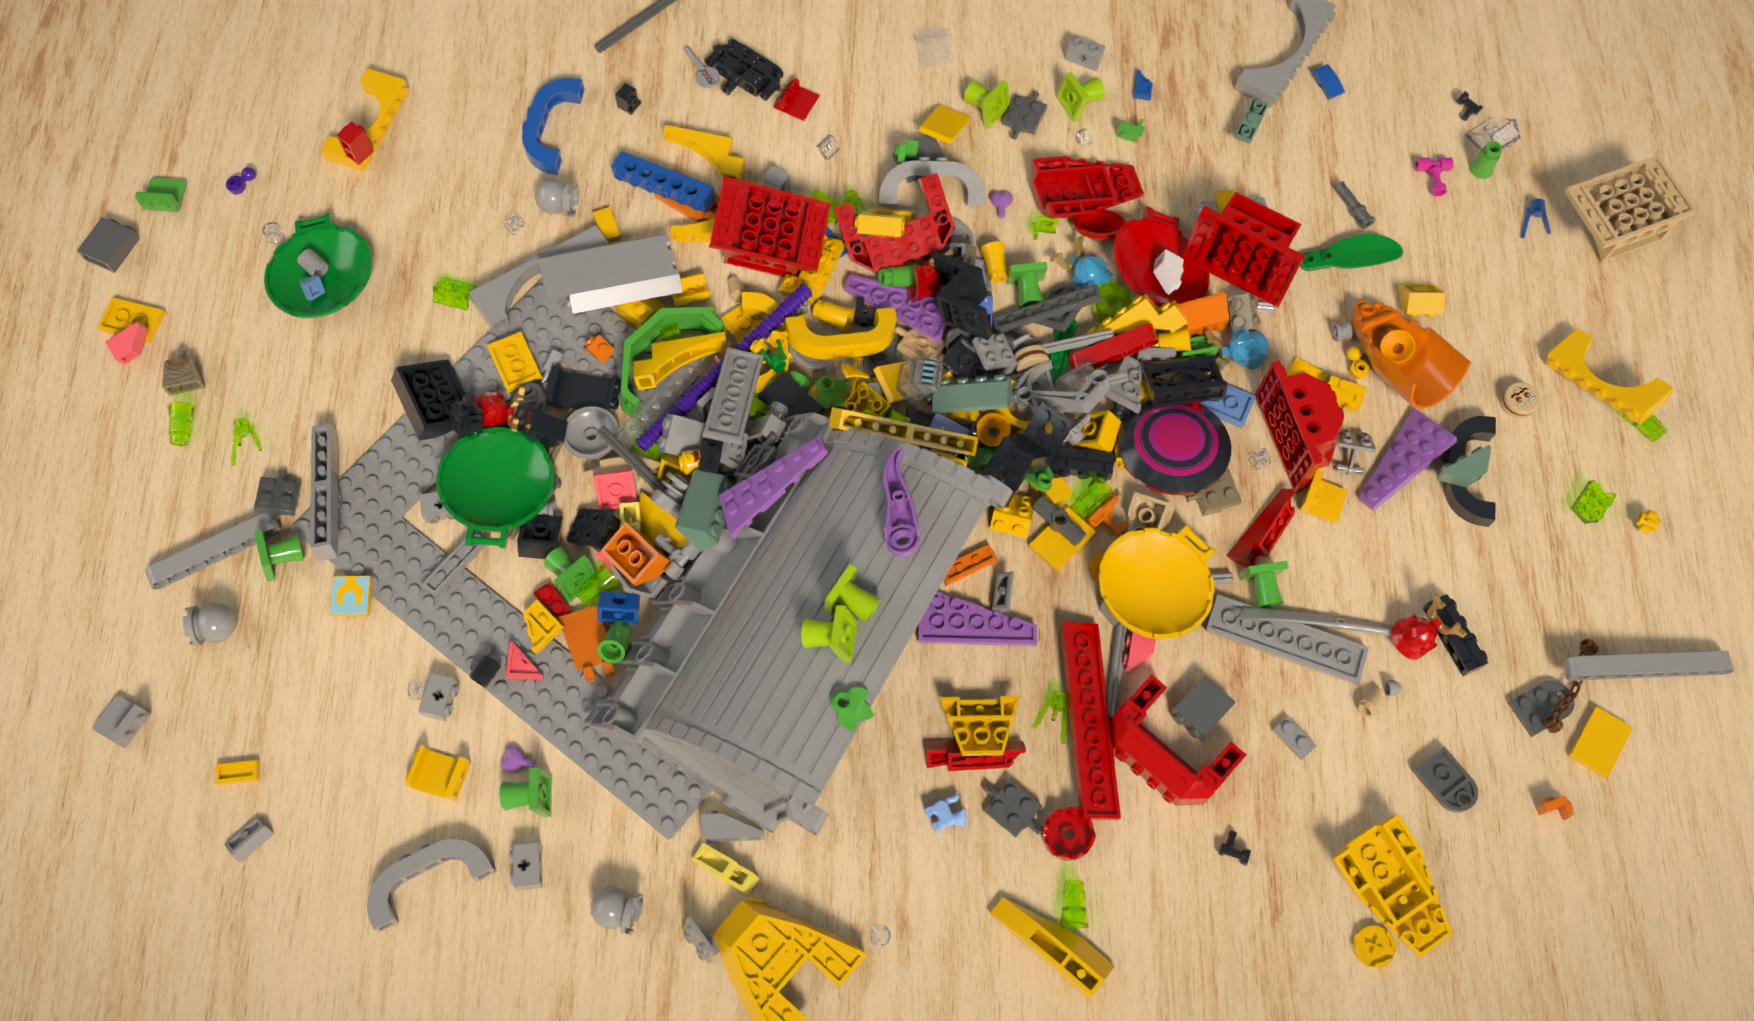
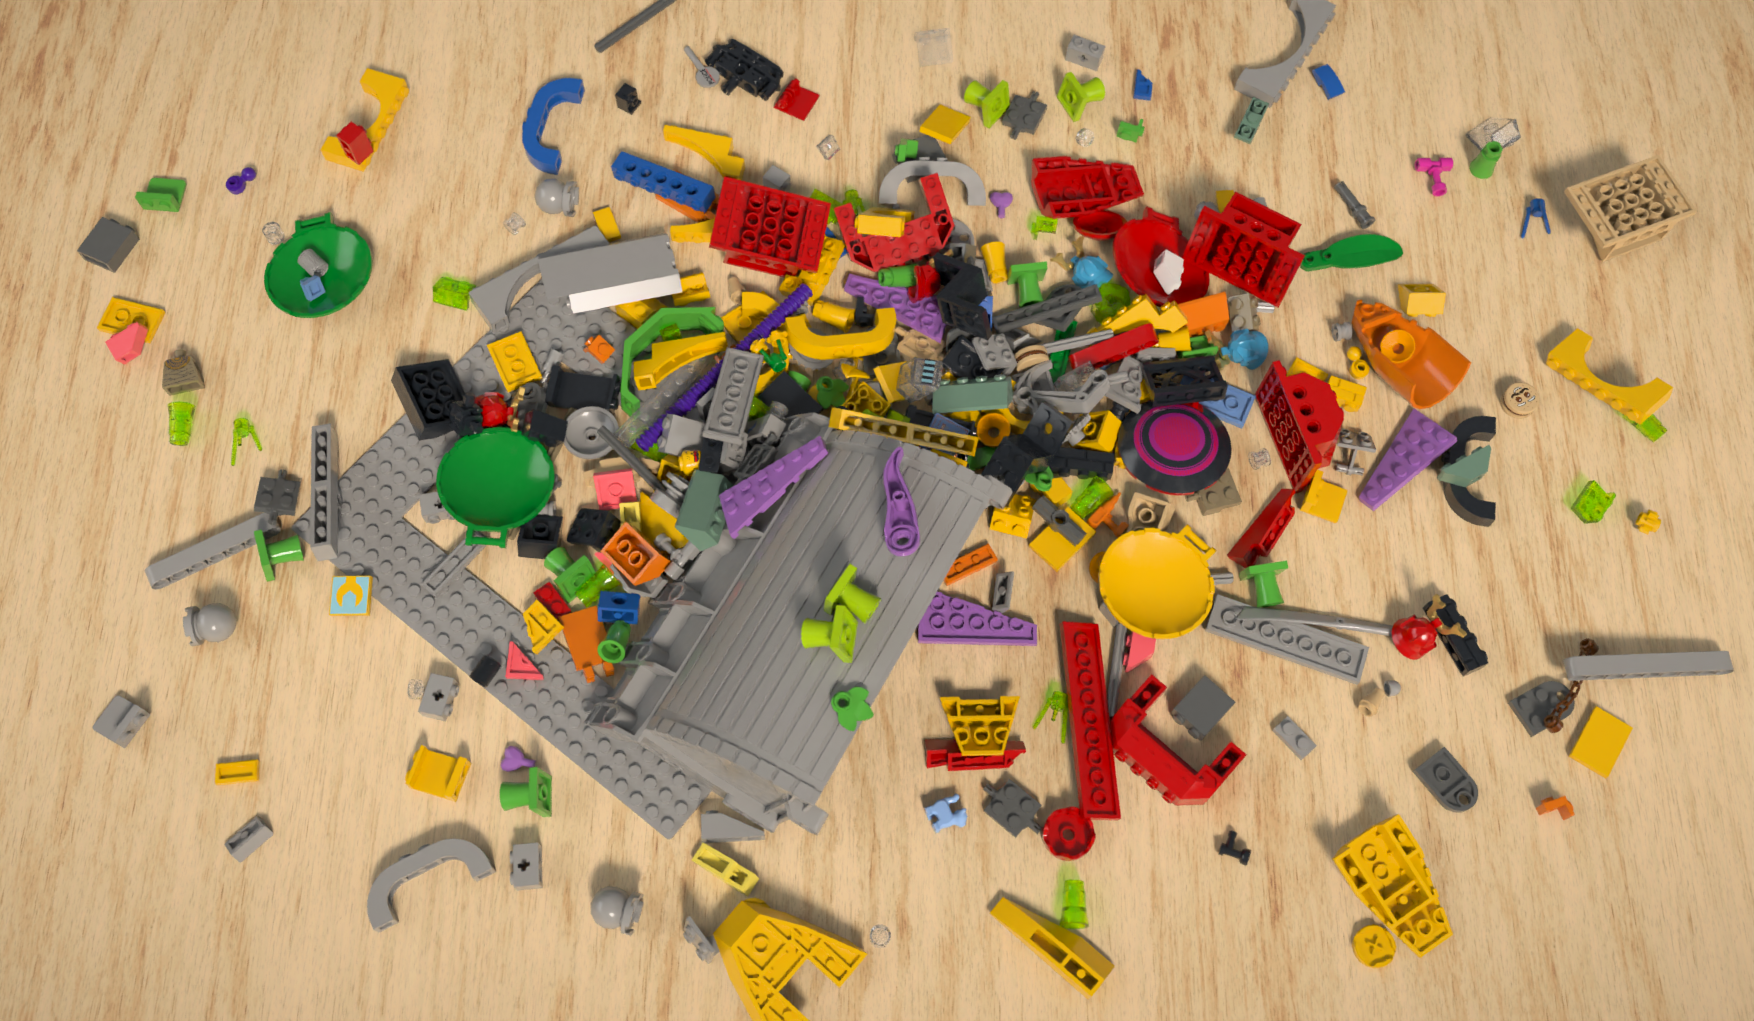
black piece [1456,91,1483,121] -> none

